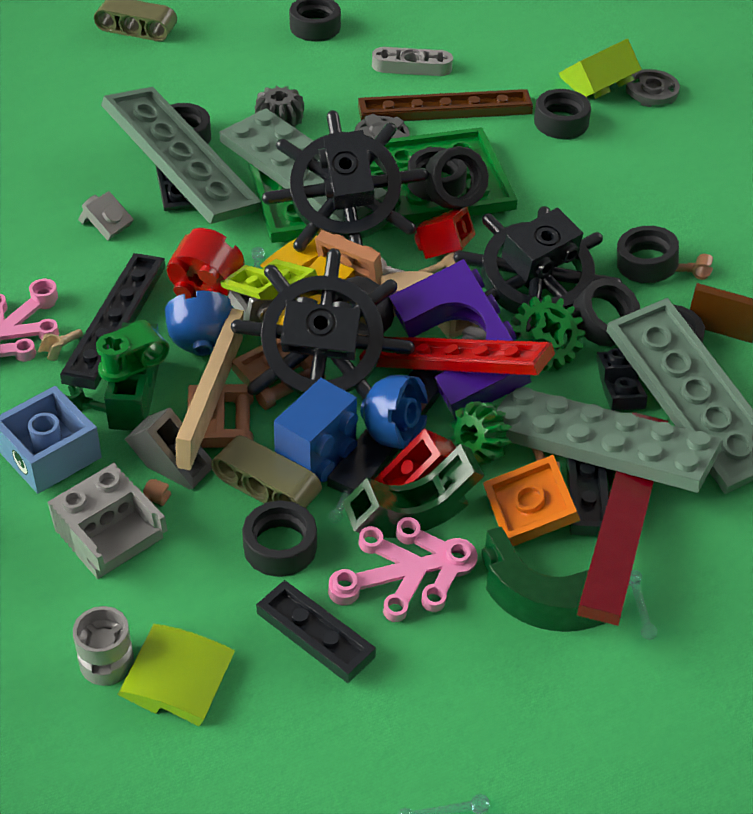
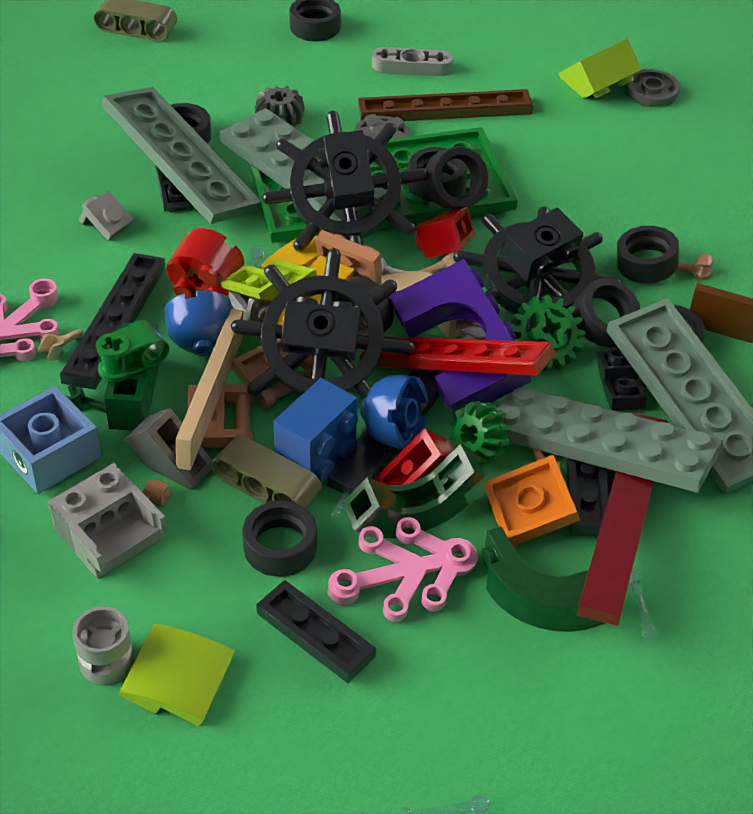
black tyre [534,89,591,139] -> none

